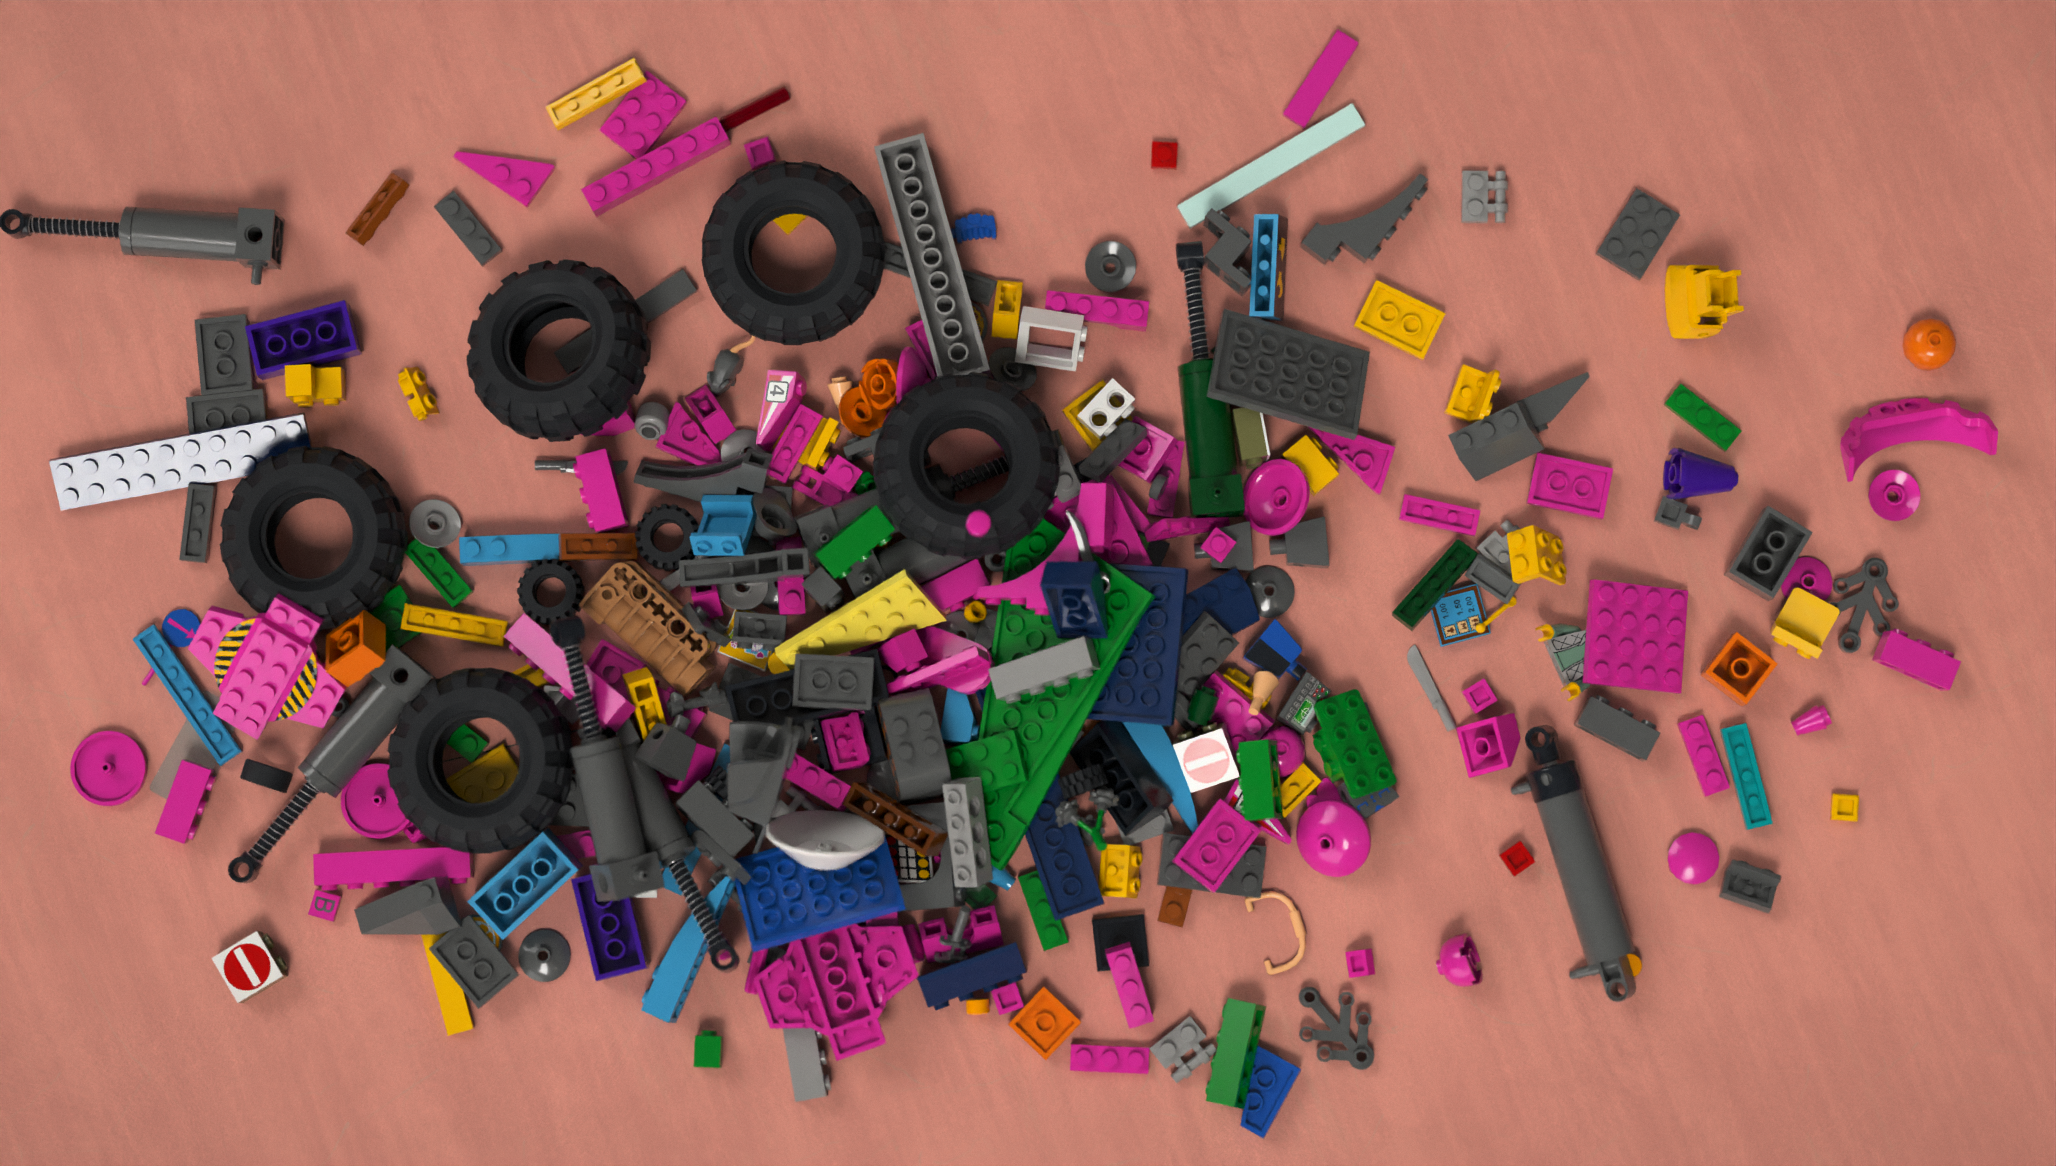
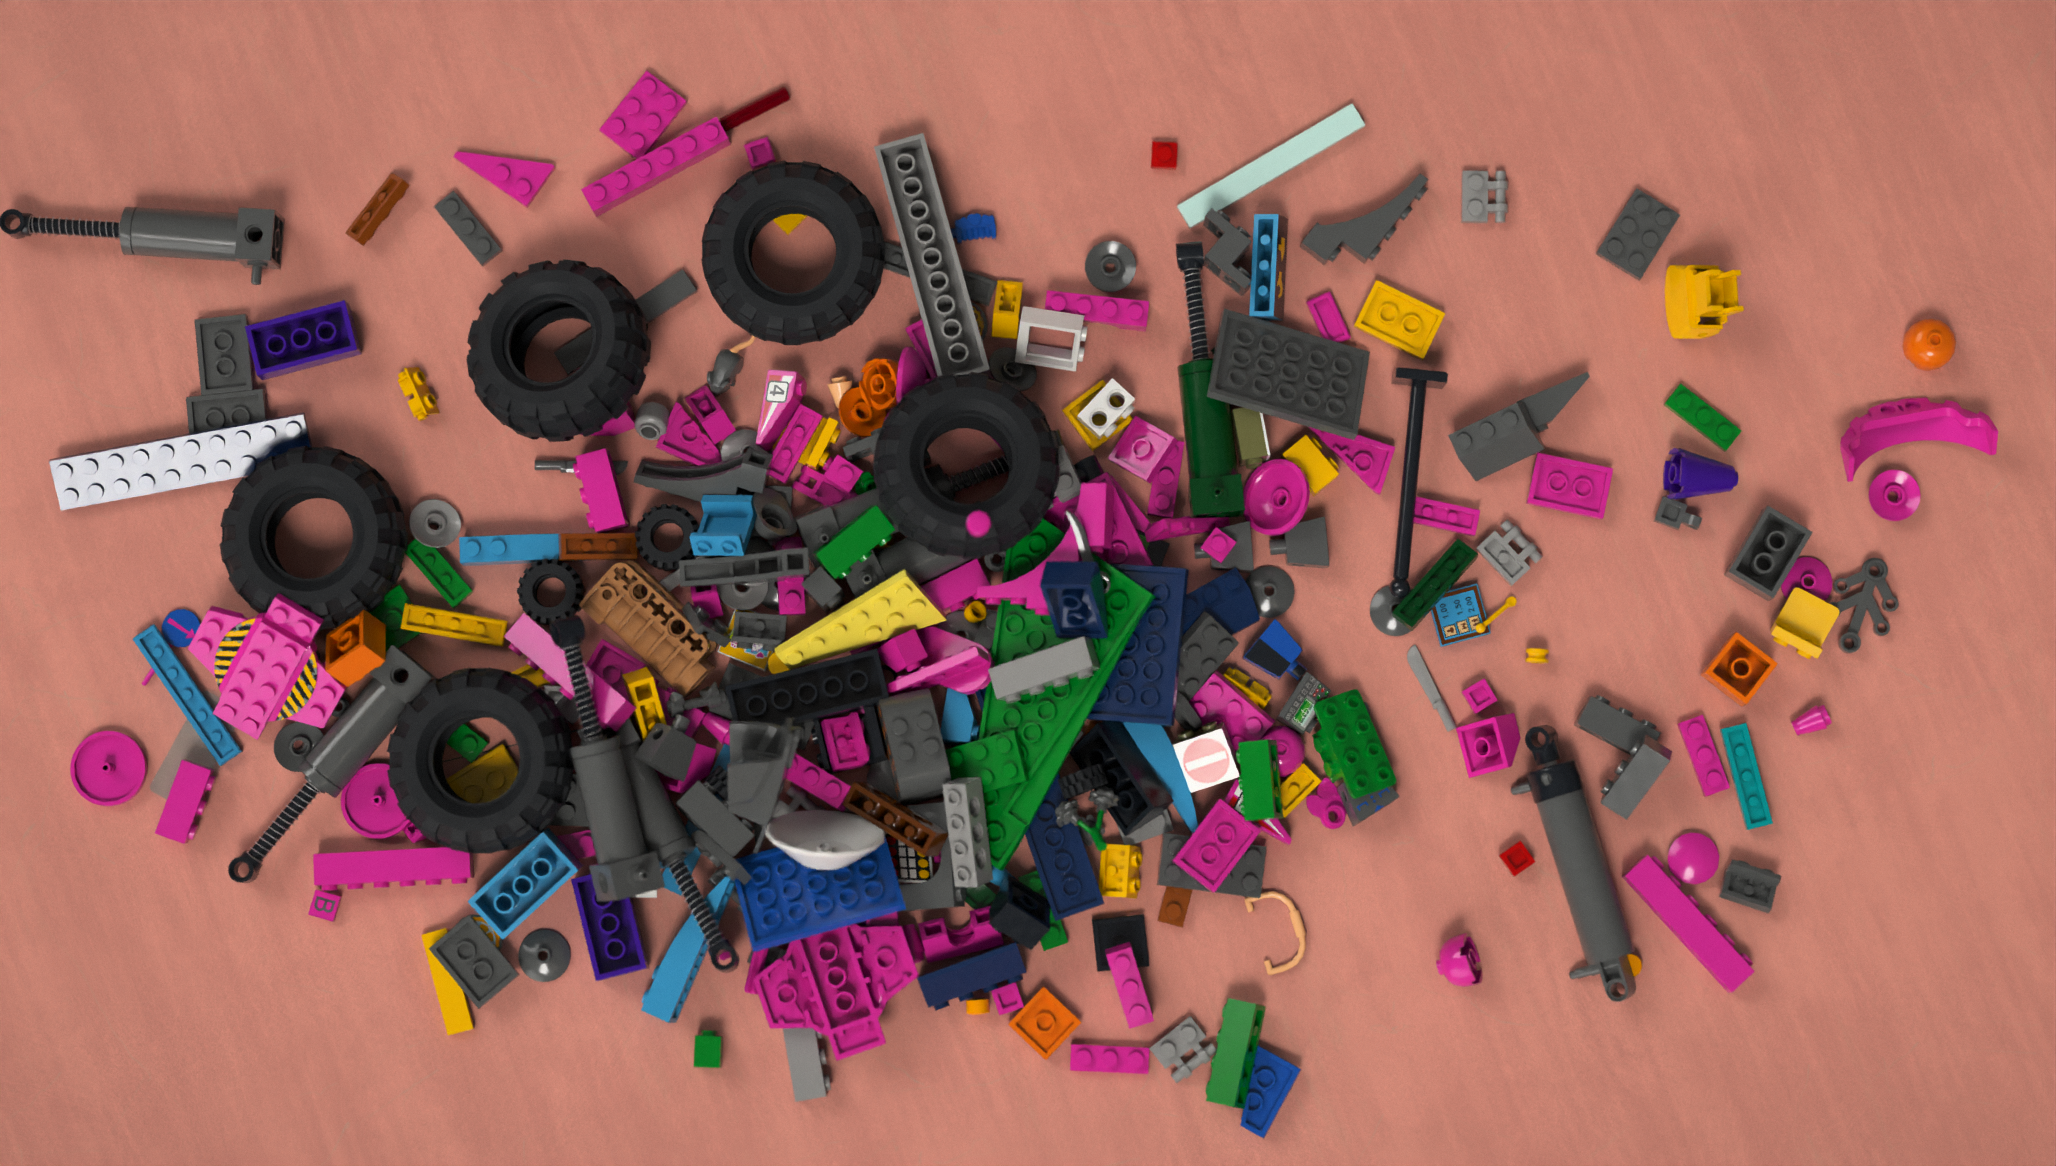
dark grey plate [179,484,216,563] -> none
piece [212,931,288,1003] -> none
black tyre [240,759,293,793] -> none
yellow brick [285,364,346,407] -> none
dark grey wedge [354,877,462,935] -> none
yellow tile [546,58,647,131] -> none
dark grey plate [793,654,874,711] -> none
dark grey piece [934,906,972,963] -> none
dark grey plate [1079,419,1147,483] -> none
dark grey tile [1148,474,1169,501] -> none
dark green brick [1187,685,1220,726] -> none
light nougat cone [1248,671,1279,715] -> none
dark pink tile [1283,30,1359,129] -> none
dark pink dish [1296,800,1371,877] -> none
dark grey plant [1298,987,1374,1070] -> none
dark pink plate [1345,948,1375,978] -> none
yellow bracket [1444,364,1502,424] -> none
dark grey tile [1464,553,1522,604] -> none
yellow bracket [1507,525,1567,586] -> none
torso [1535,624,1591,701] -> none
dark pink plate [1583,579,1688,694] -> none
yellow tile [1830,794,1859,822] -> none
dark pink brick [1872,628,1961,691] -> none
none -> dark grey dish [273,722,324,772]
none -> dark pink cone [702,711,732,746]
none -> black slope [989,874,1050,950]
none -> dark pink tile [1306,291,1351,343]
none -> dark grey dish [1370,585,1411,636]
none -> black piece [1389,367,1448,598]
none -> yellow bush [1525,648,1549,664]
none -> dark grey brick [1600,735,1672,820]
none -> dark pink brick [1622,855,1755,993]

